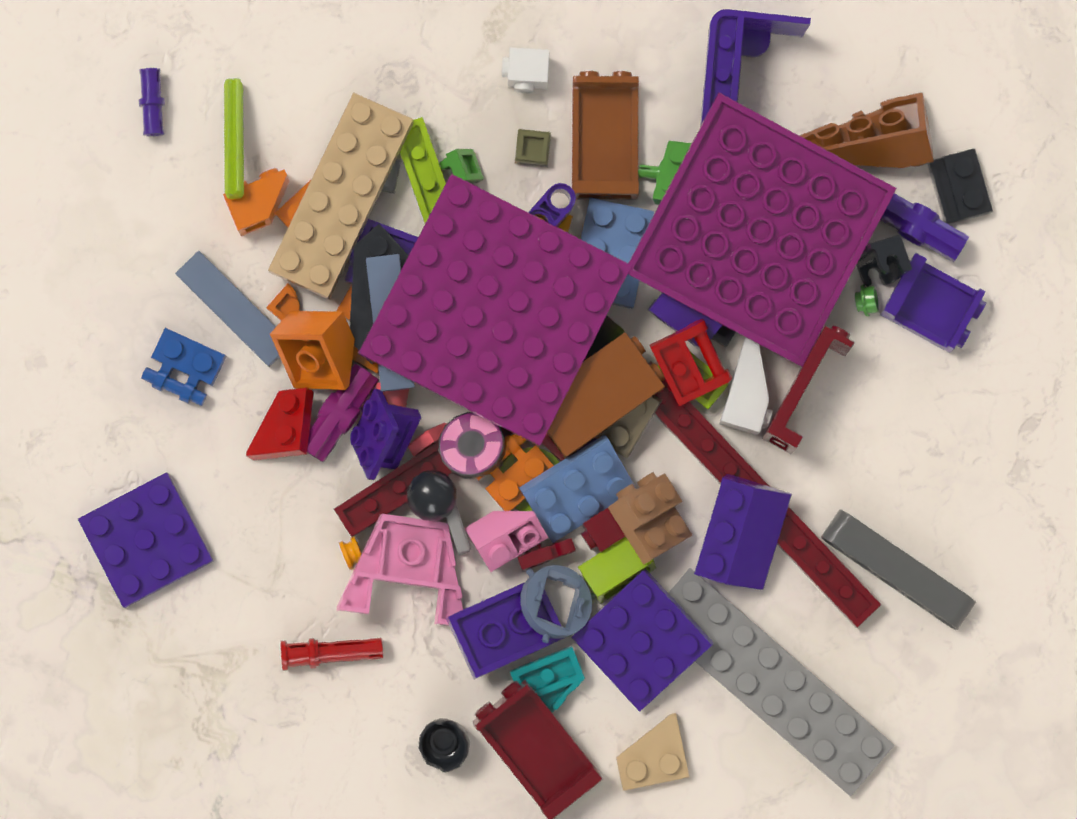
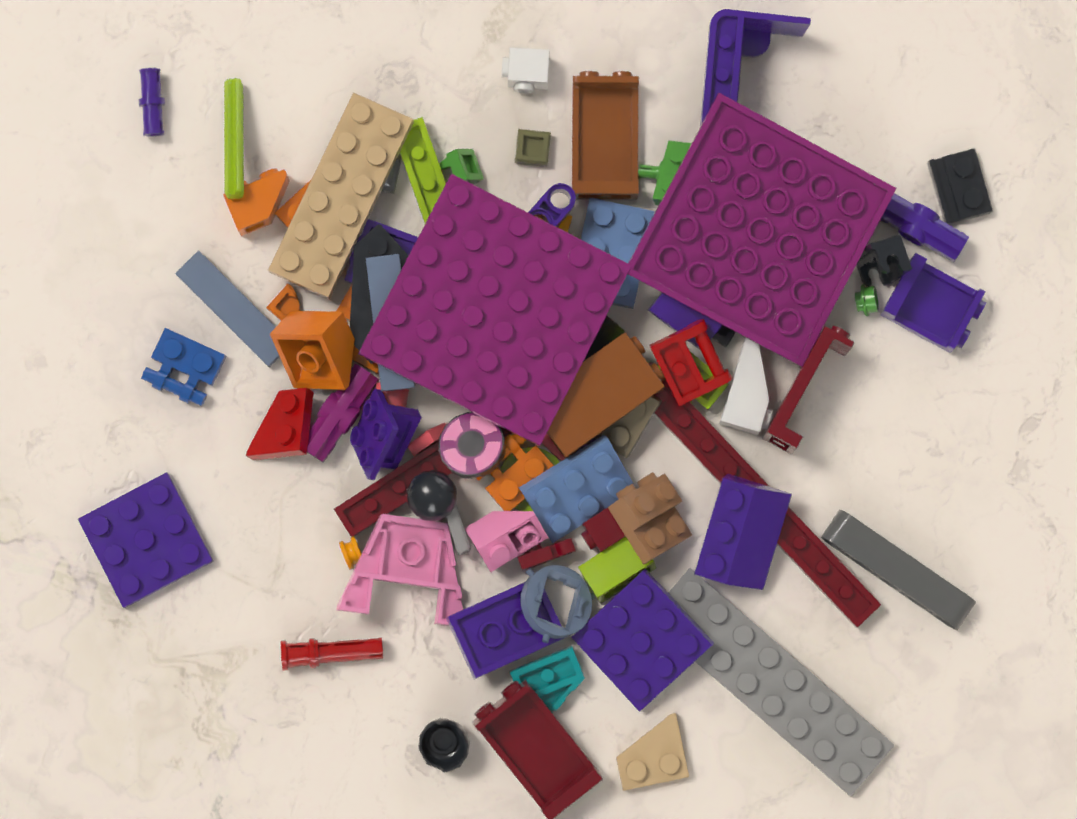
dark orange wedge [799,92,934,168] -> none

